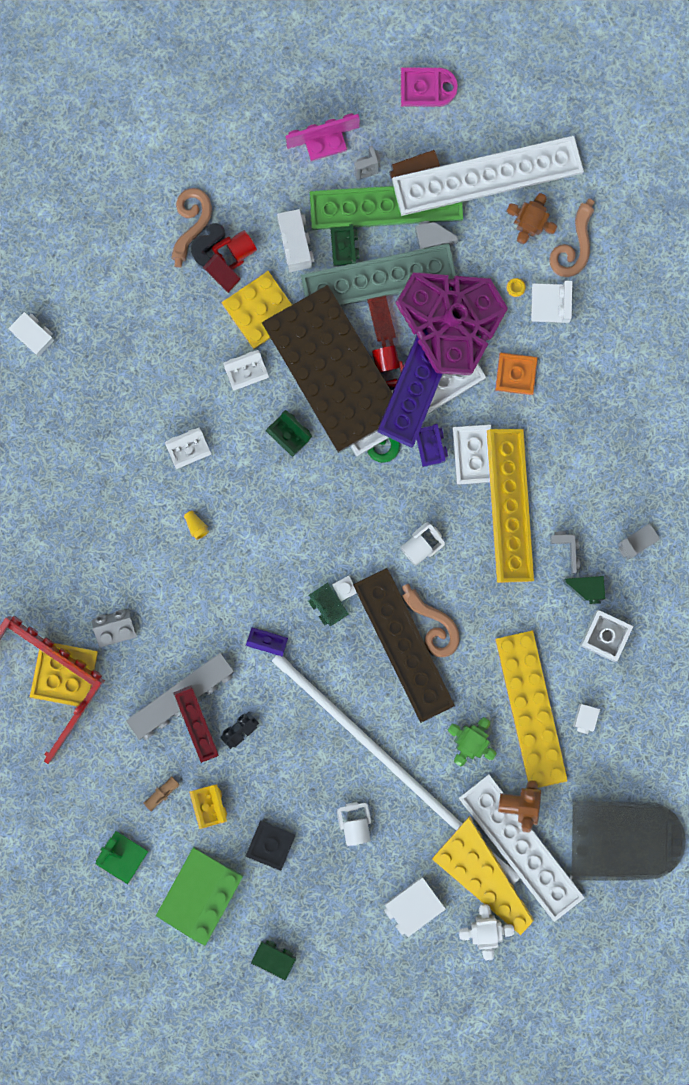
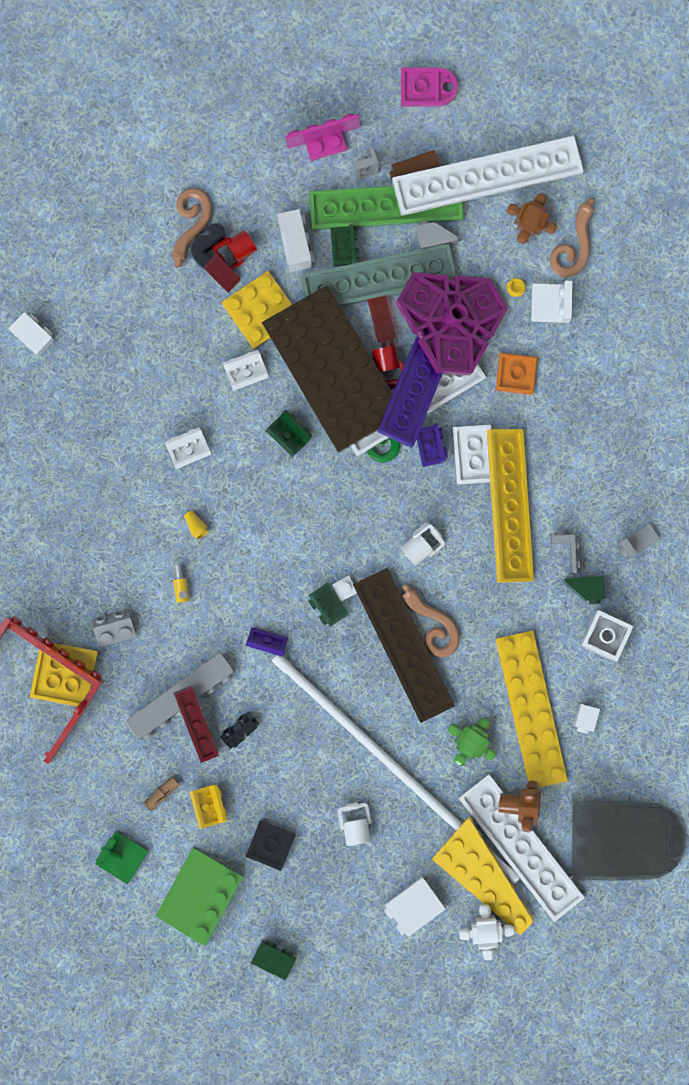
none -> yellow piece [173,566,190,603]

